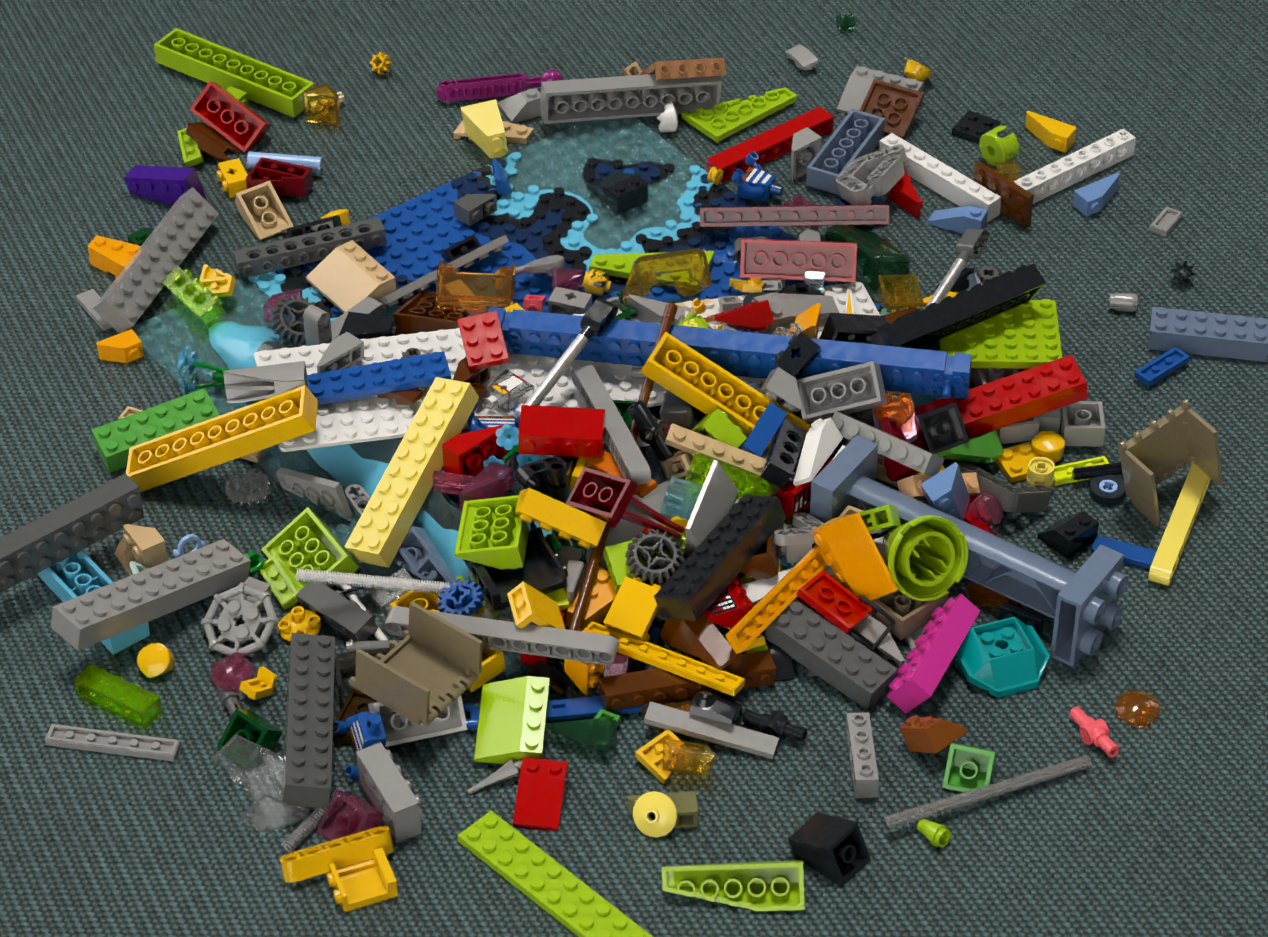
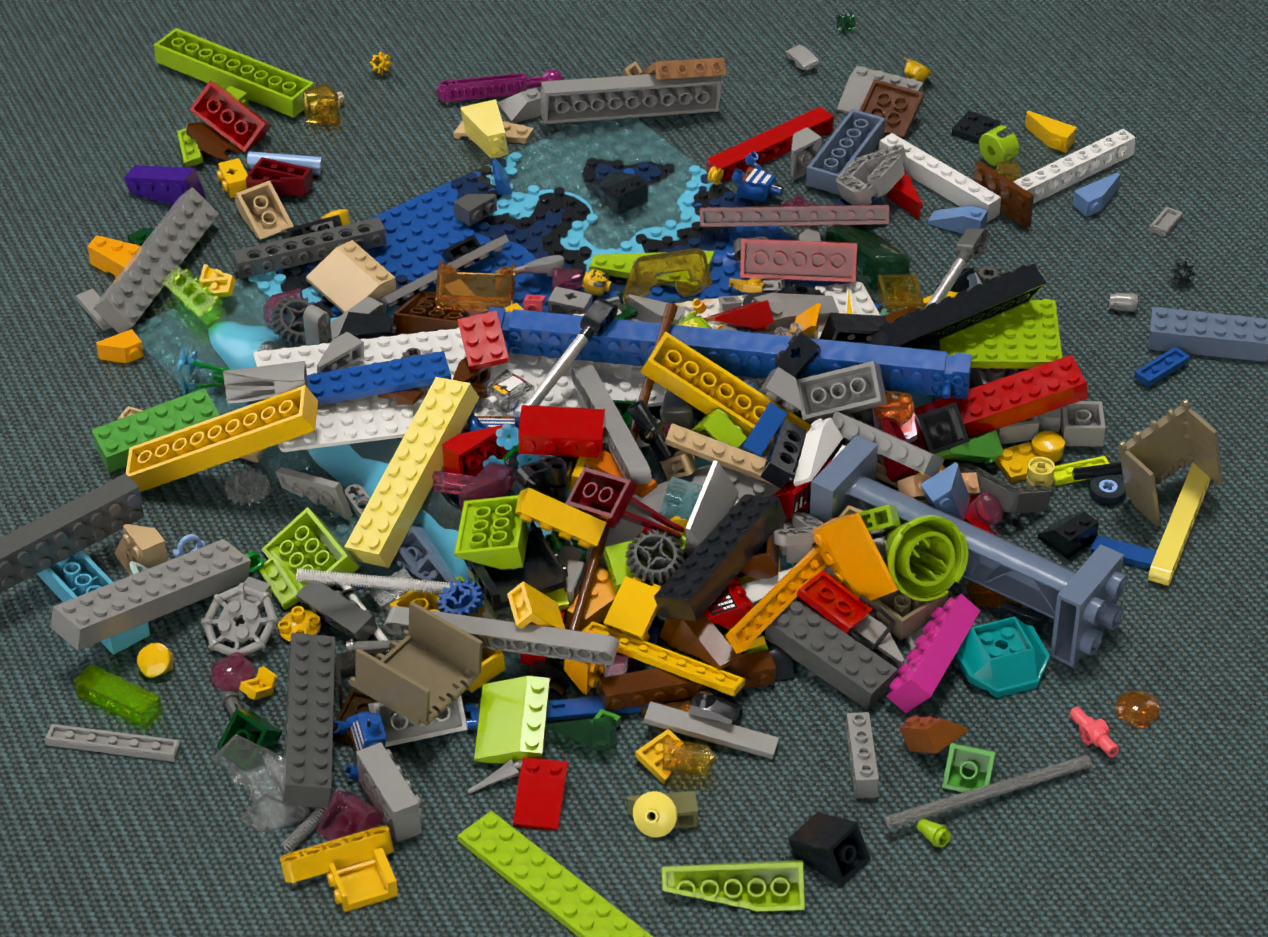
white hair [657,102,678,132] -> none
lime wing [681,87,797,142] -> none
clear neon green brick [685,453,774,499] -> none
black pin [742,709,808,742] -> none
clear light blue plate [804,271,825,290] -> none

